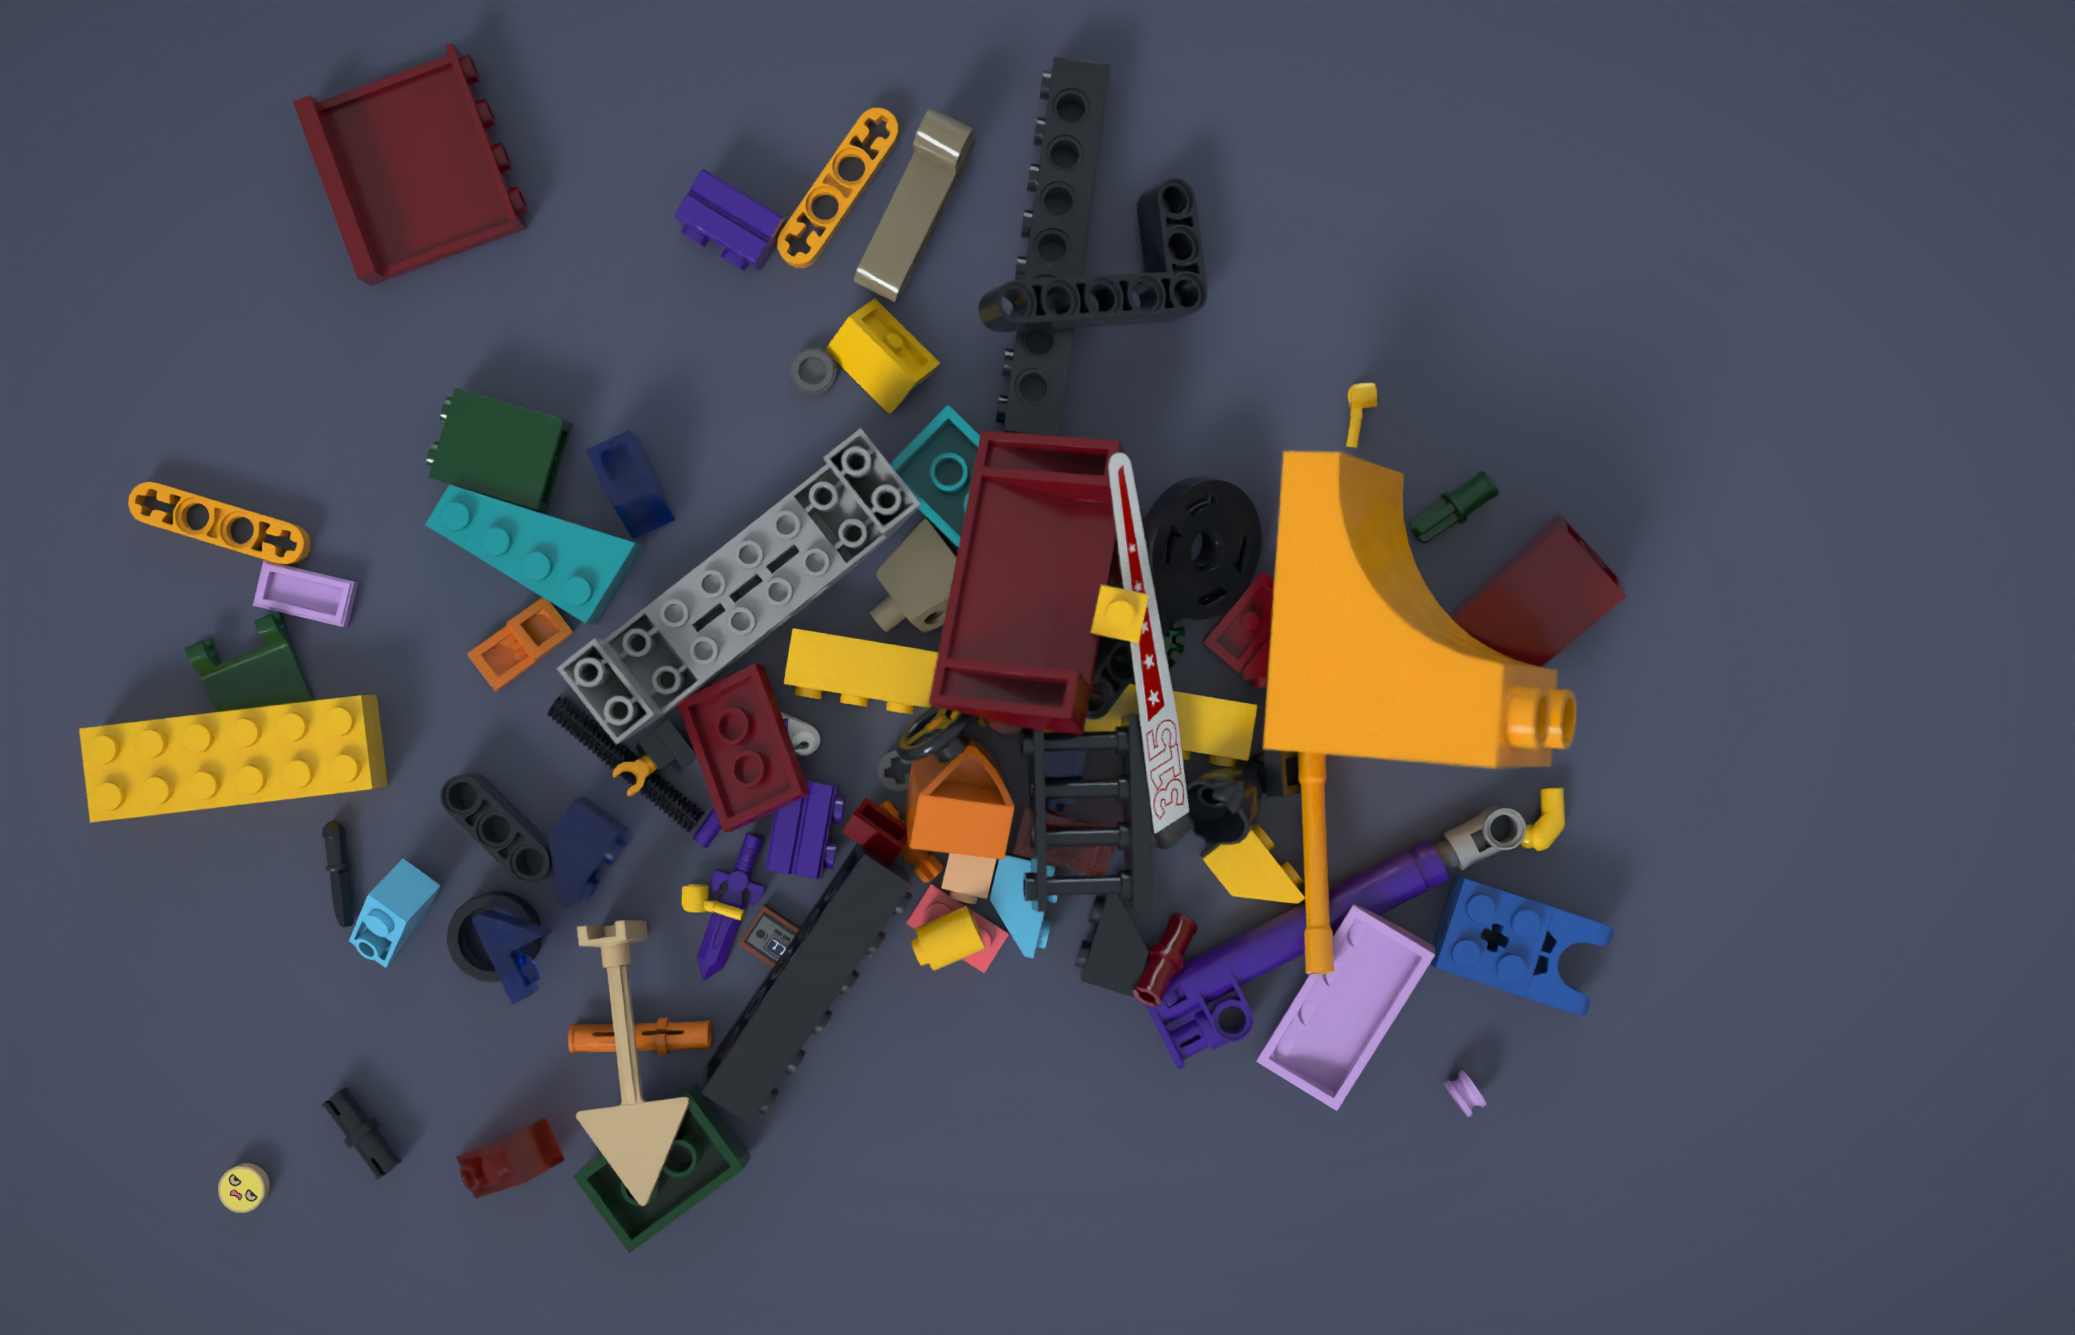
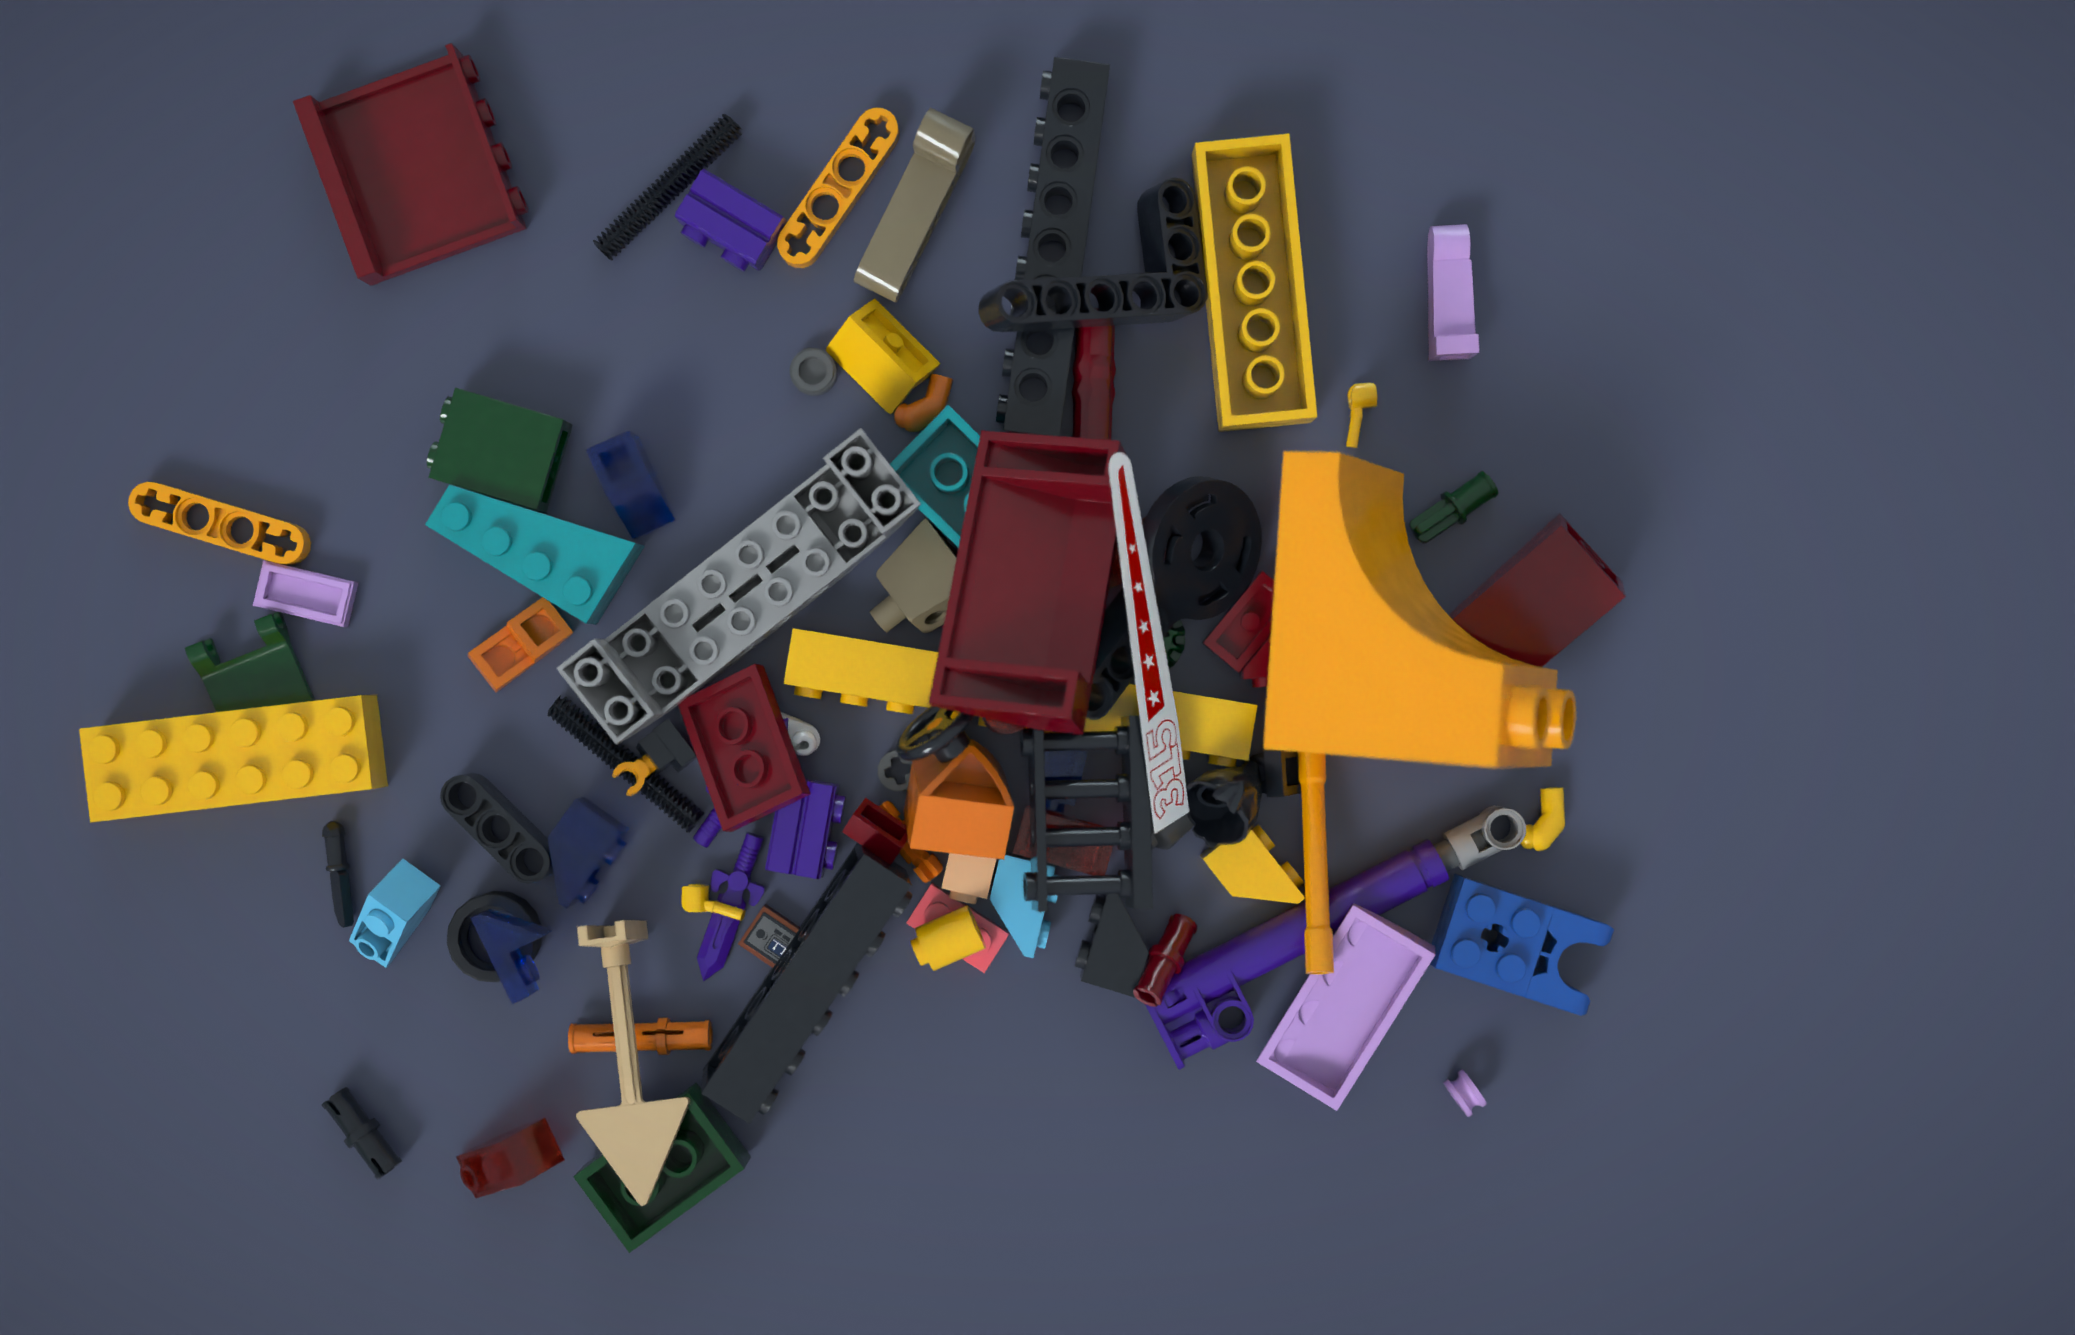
tile [218,1163,270,1213] -> none
yellow plate [1090,584,1149,643] -> none
none -> black axle [593,114,742,261]
none -> orange arm [894,374,953,432]
none -> dark red axle [1071,308,1116,440]
none -> yellow brick [1191,133,1317,432]
none -> lavender leg [1427,224,1480,361]

